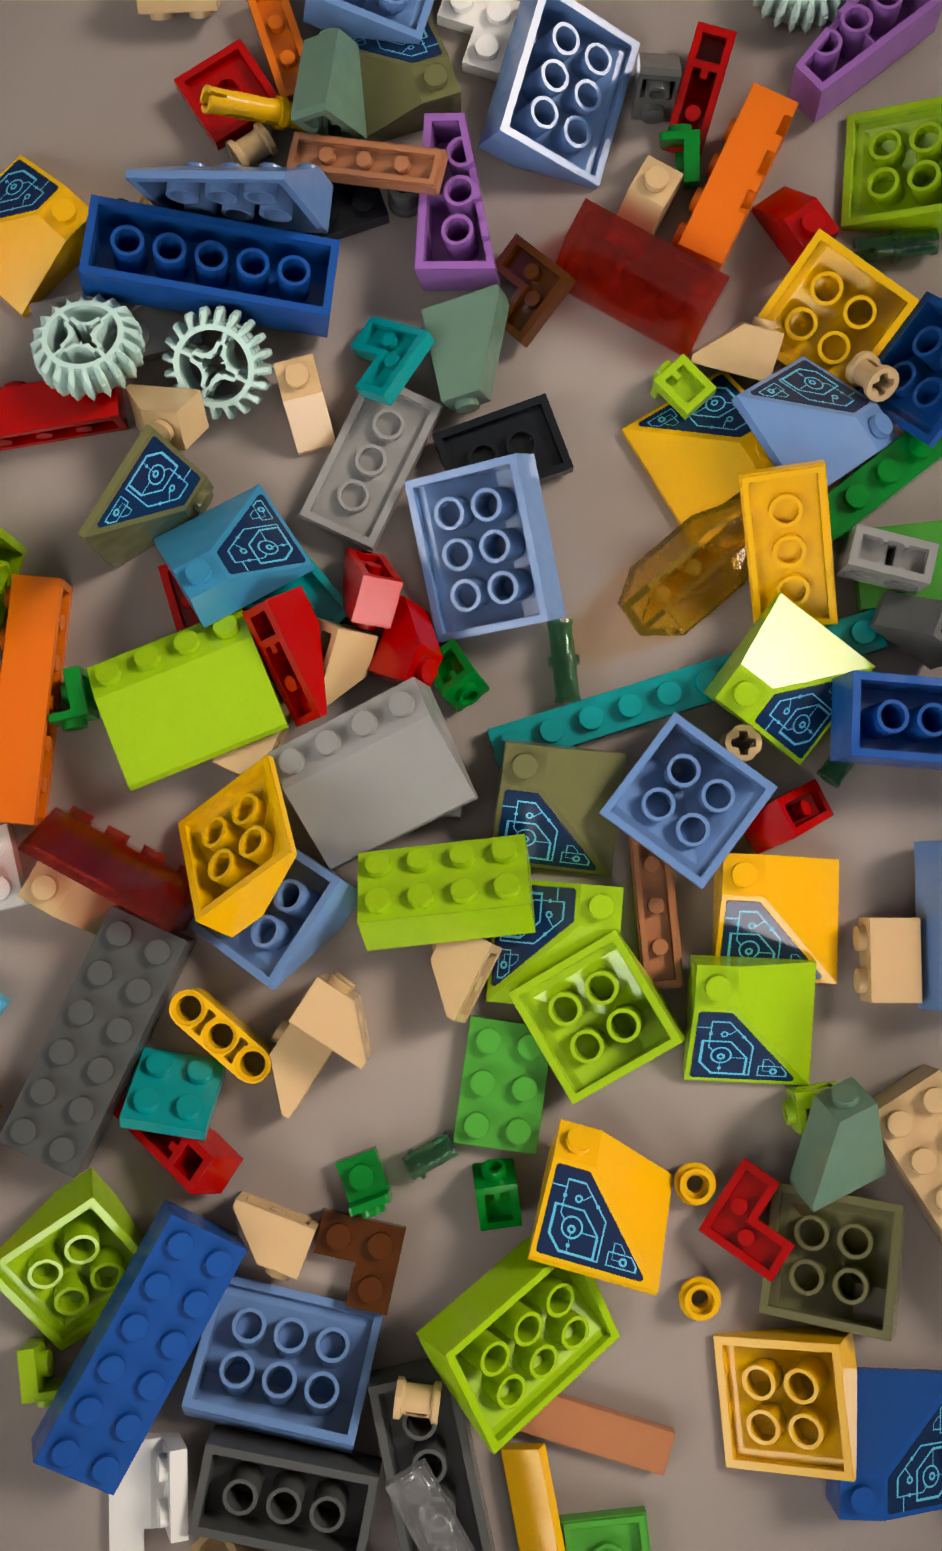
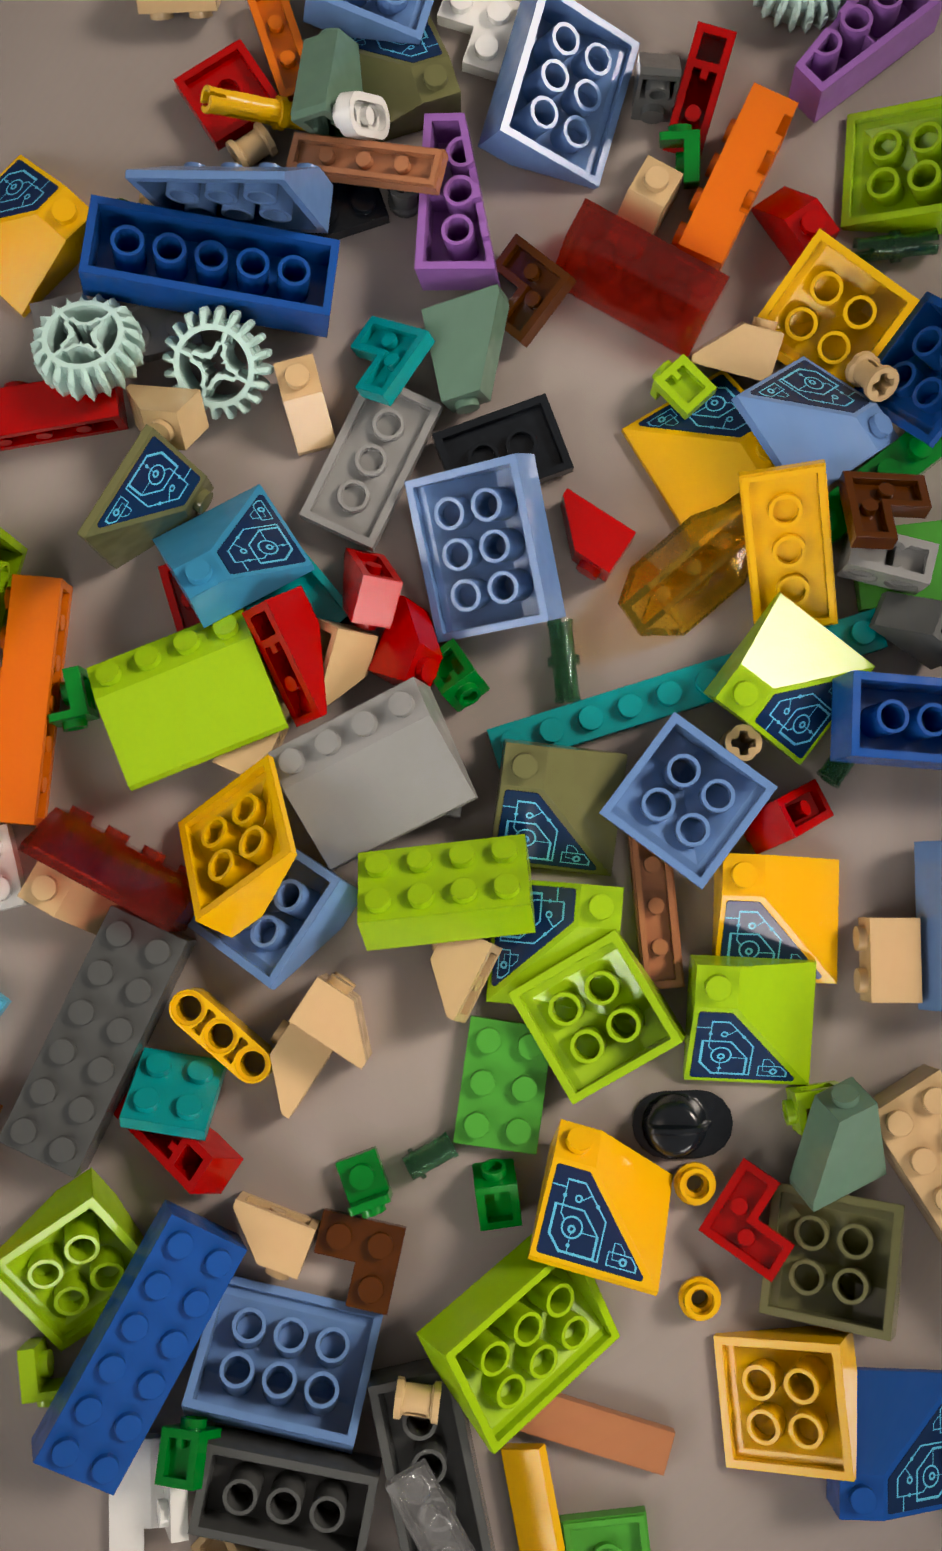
none -> green bracket [155,1415,222,1491]
none -> white plate [332,91,390,141]
none -> red slope [560,488,636,582]
none -> black piece [632,1090,733,1159]
none -> reddish brown plate [838,471,932,550]

